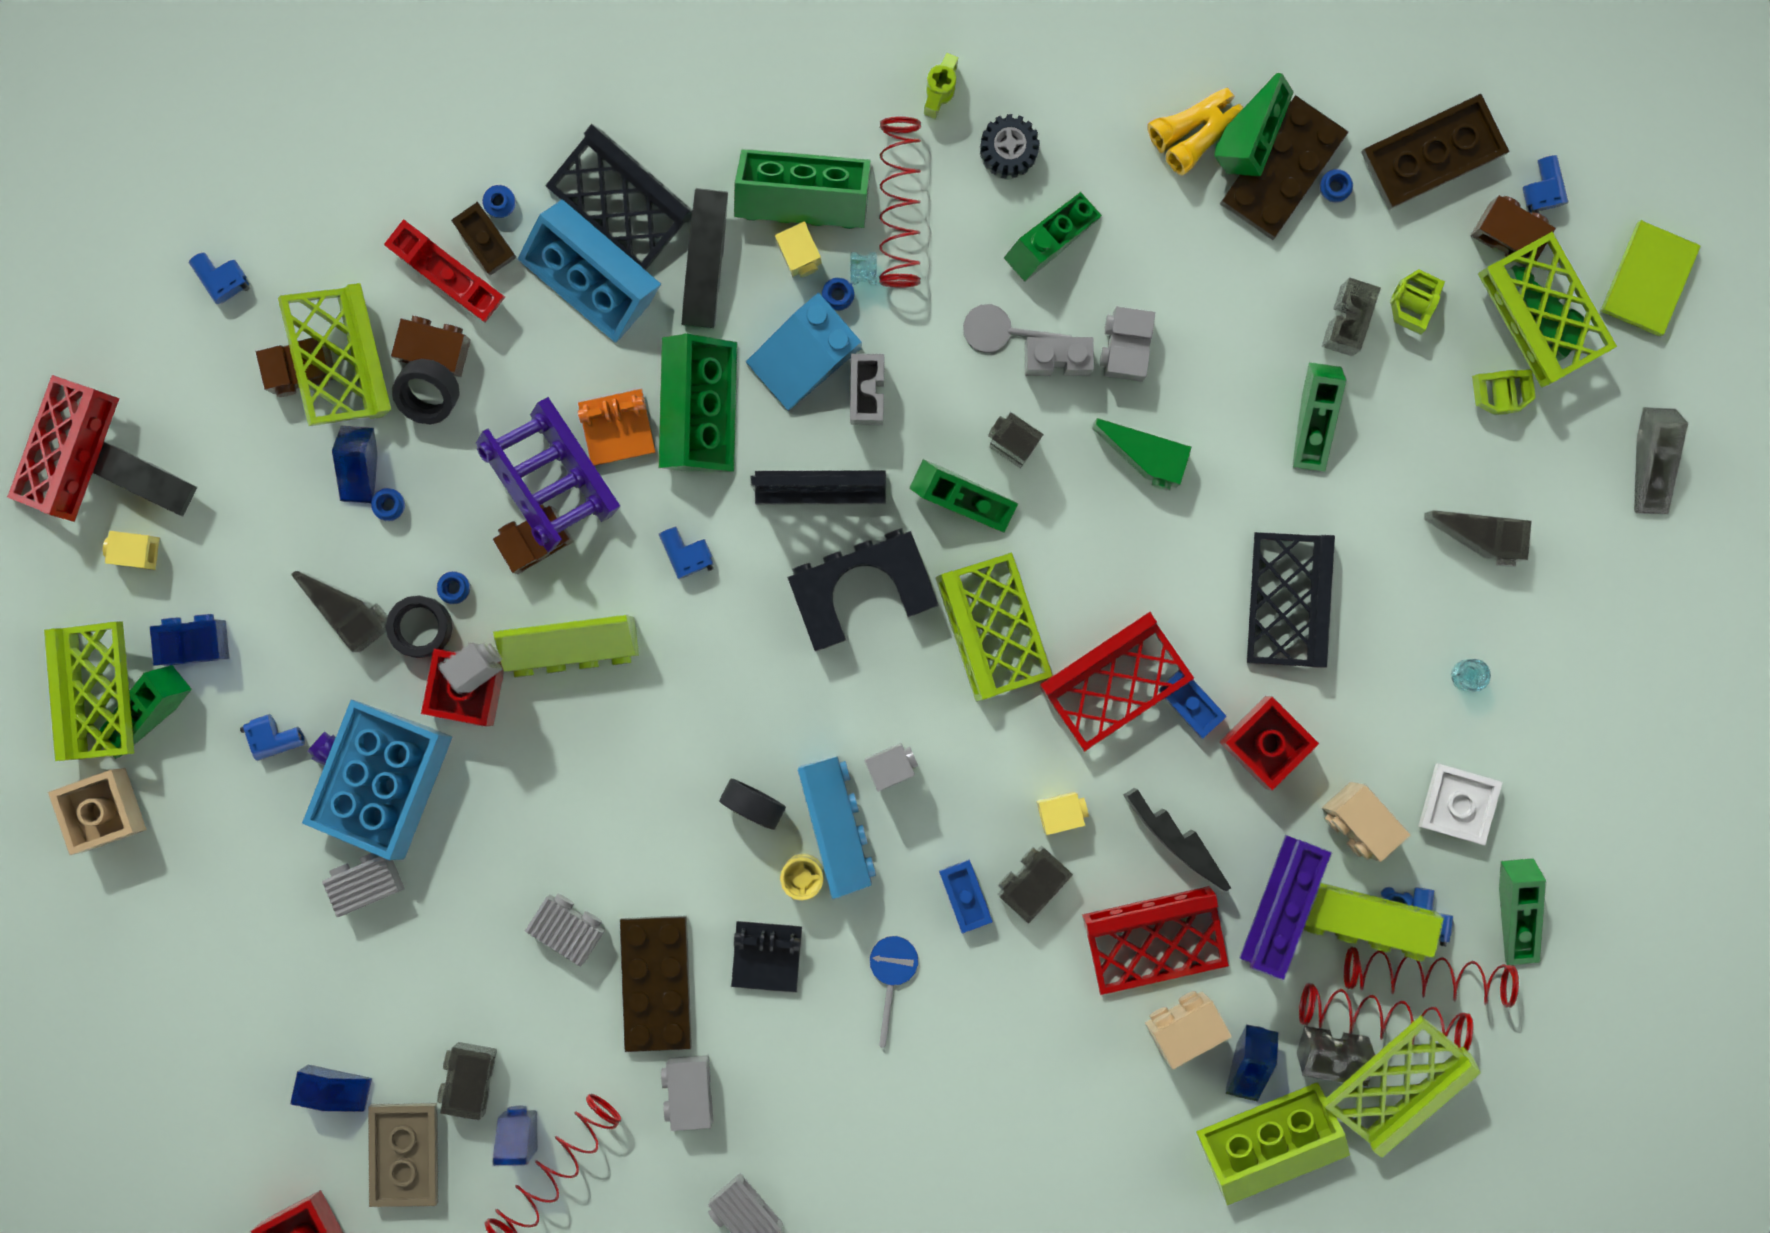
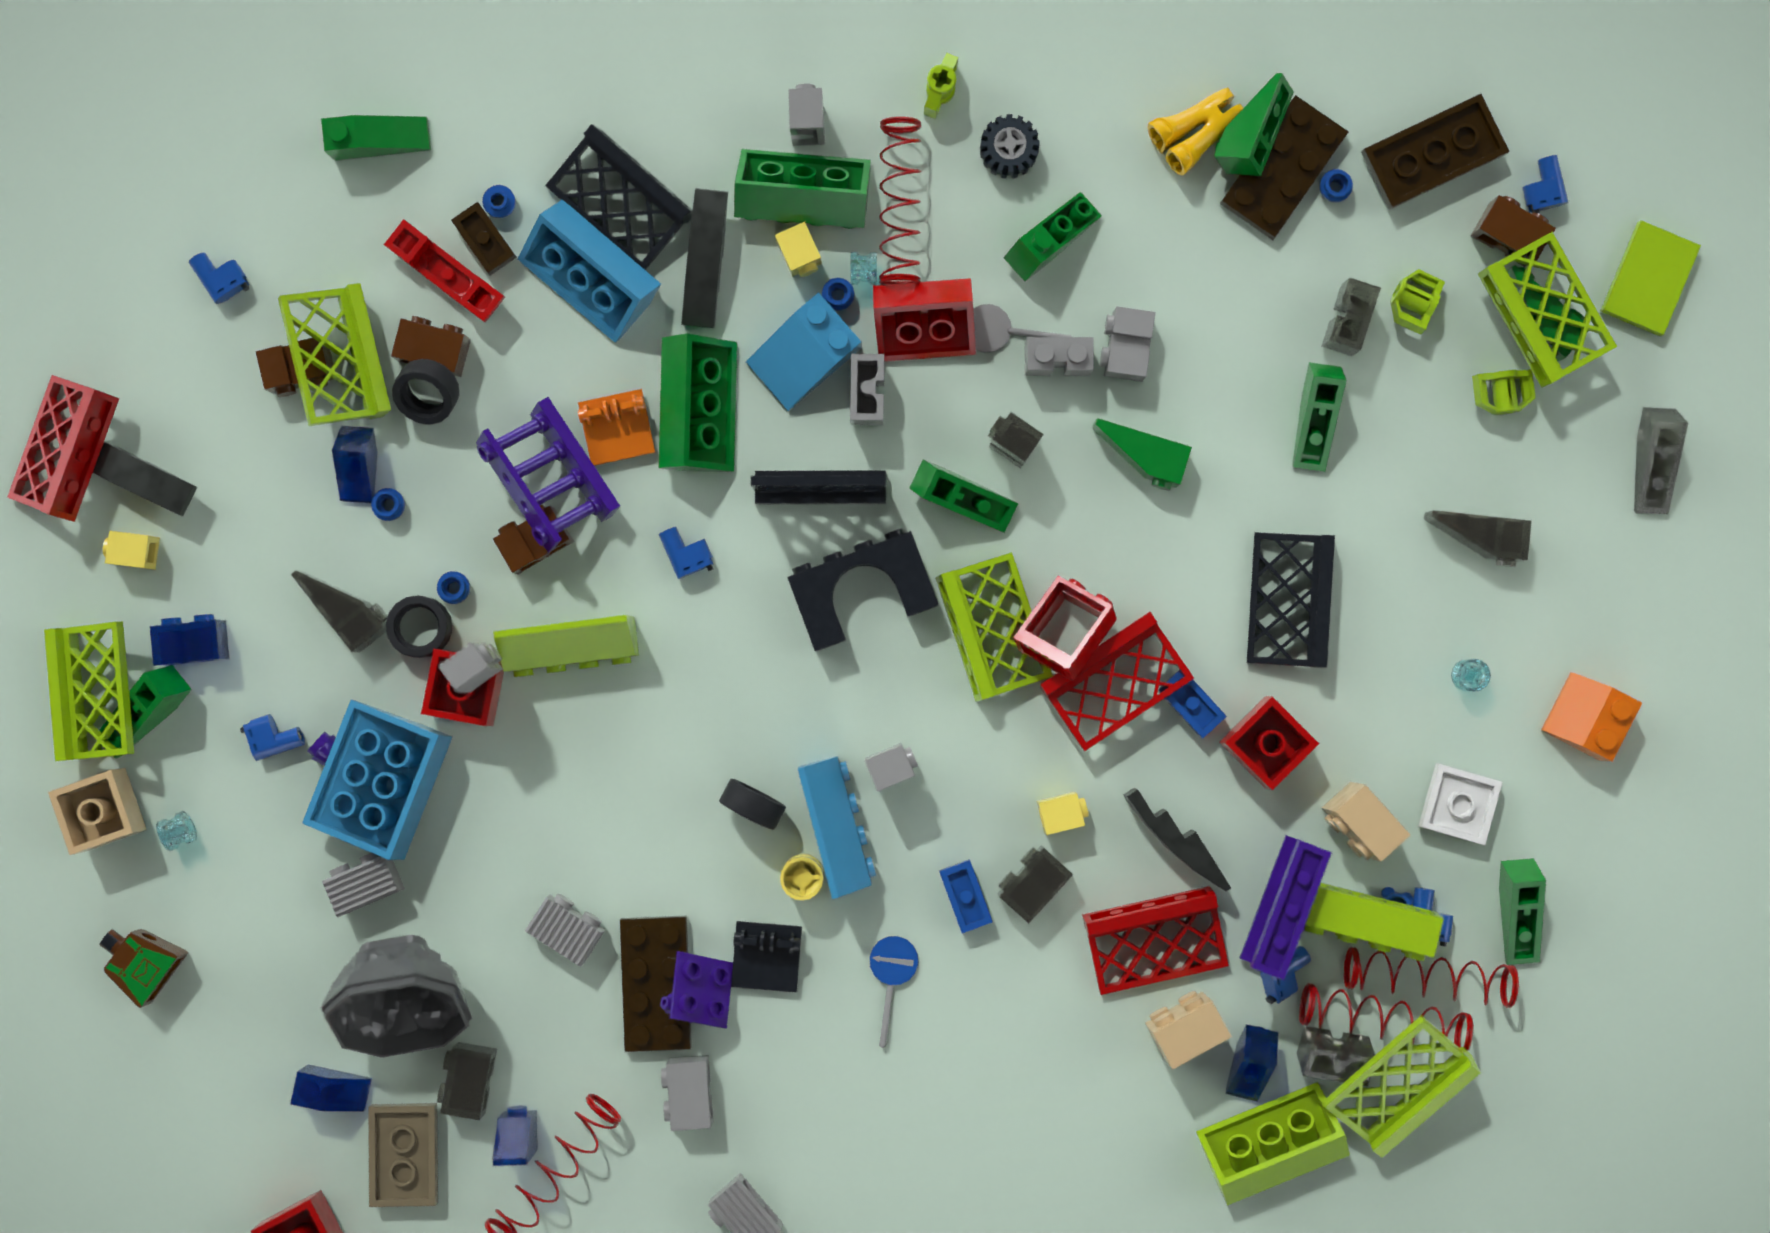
none -> torso [99,929,189,1008]
none -> clear light blue wheel [156,811,197,851]
none -> green slope [321,115,431,161]
none -> dark grey rock [321,935,472,1058]
none -> dark purple hinge [660,951,733,1029]
none -> light grey brick [789,84,825,146]
none -> red slope [873,278,976,362]
none -> red window [1013,575,1117,682]
none -> blue piece [1260,946,1311,1004]
none -> orange slope [1541,672,1642,762]

